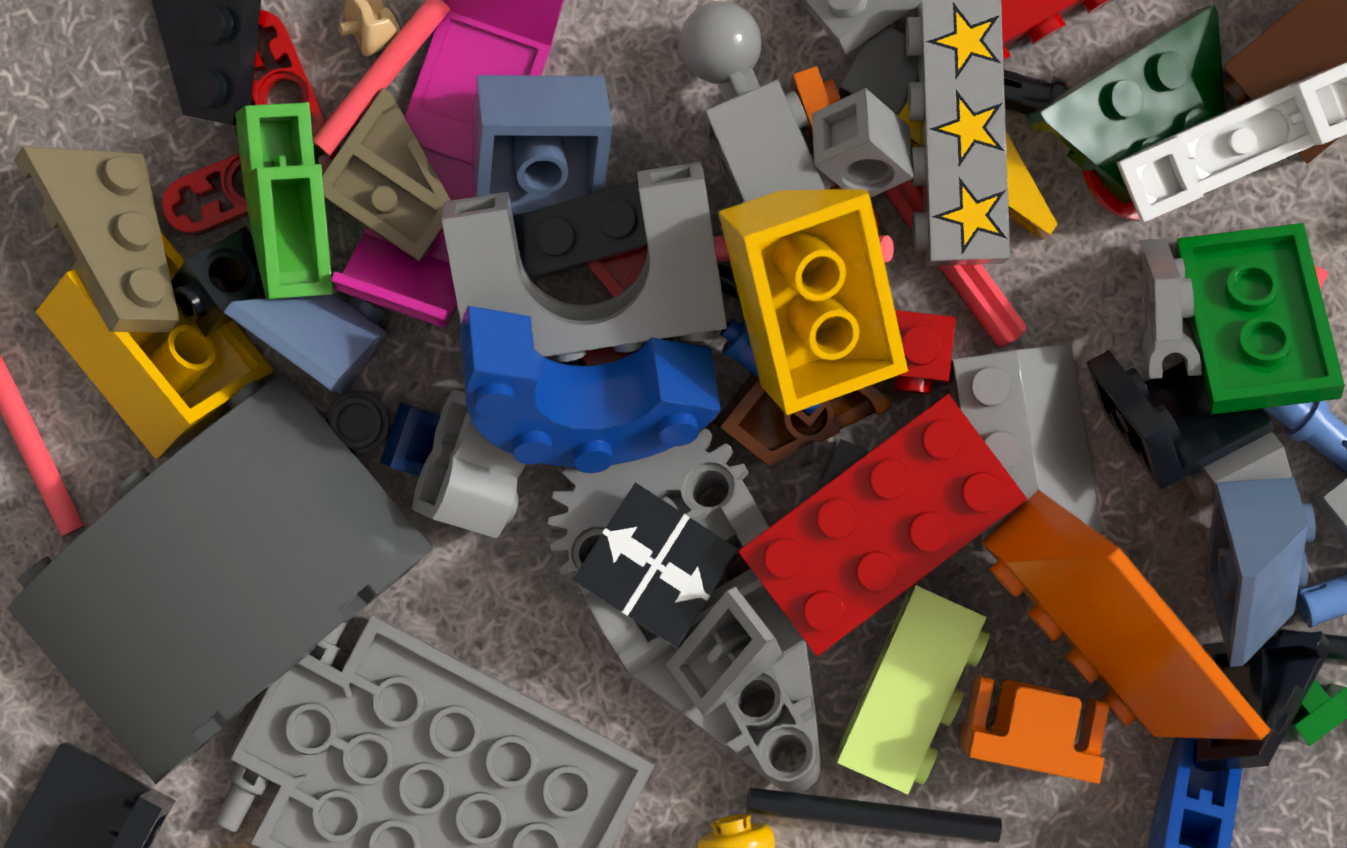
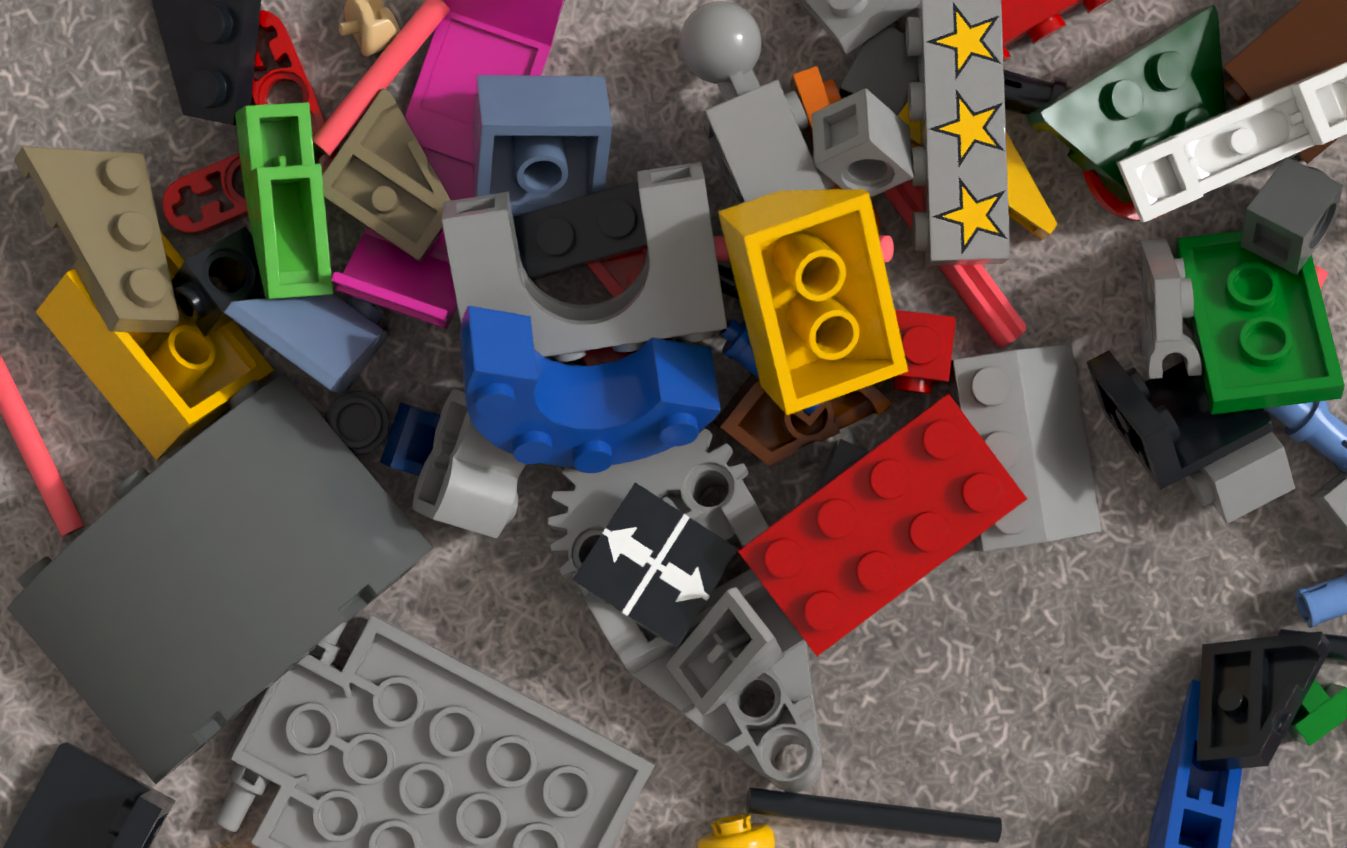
yellowish green brick [833,585,990,795] -> none
orange panel [957,674,1109,784] -> none
orange slope [981,490,1271,740] -> none
sand blue slope [1206,477,1316,667] -> none
none -> dark grey brick [1240,157,1343,275]

